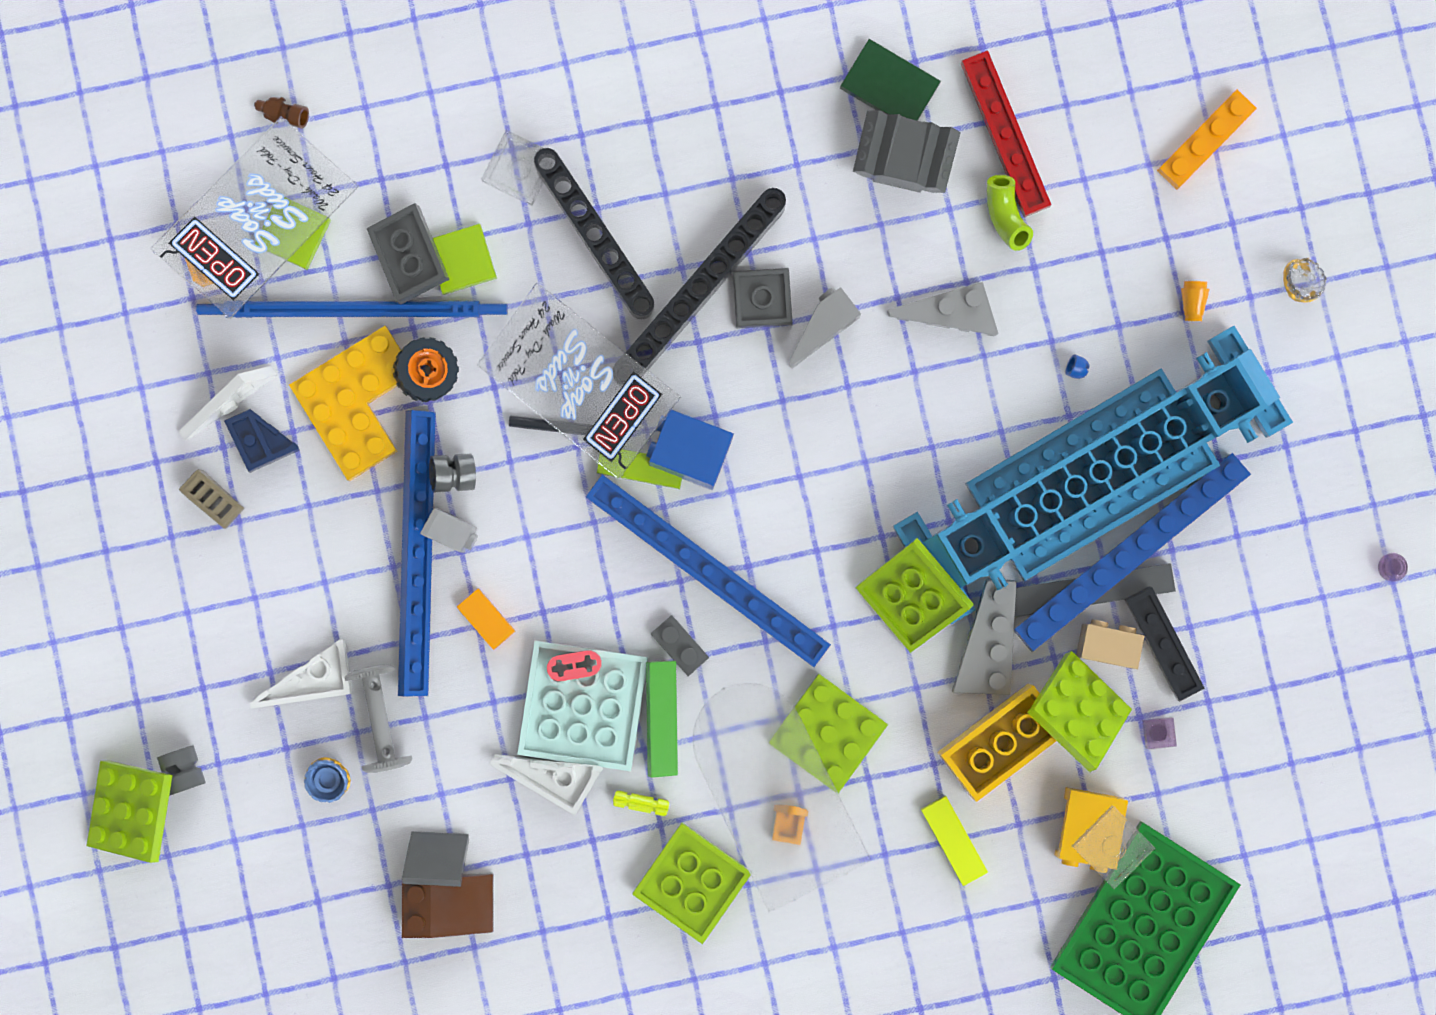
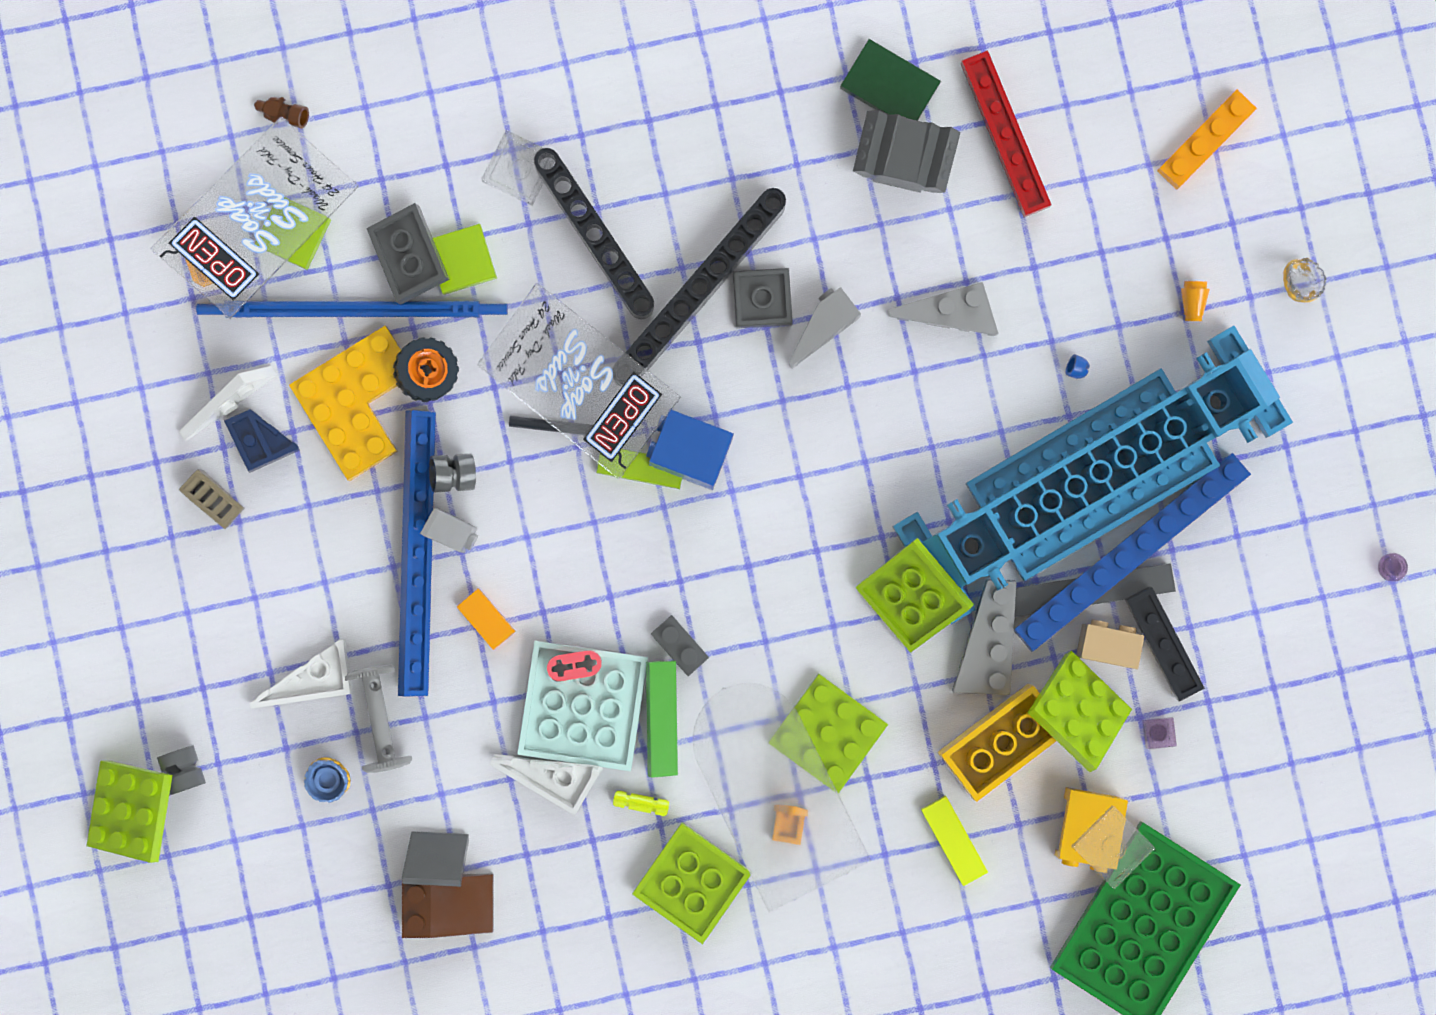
blue plate [586,474,831,667] -> none
lime cylinder [987,175,1033,251] -> none

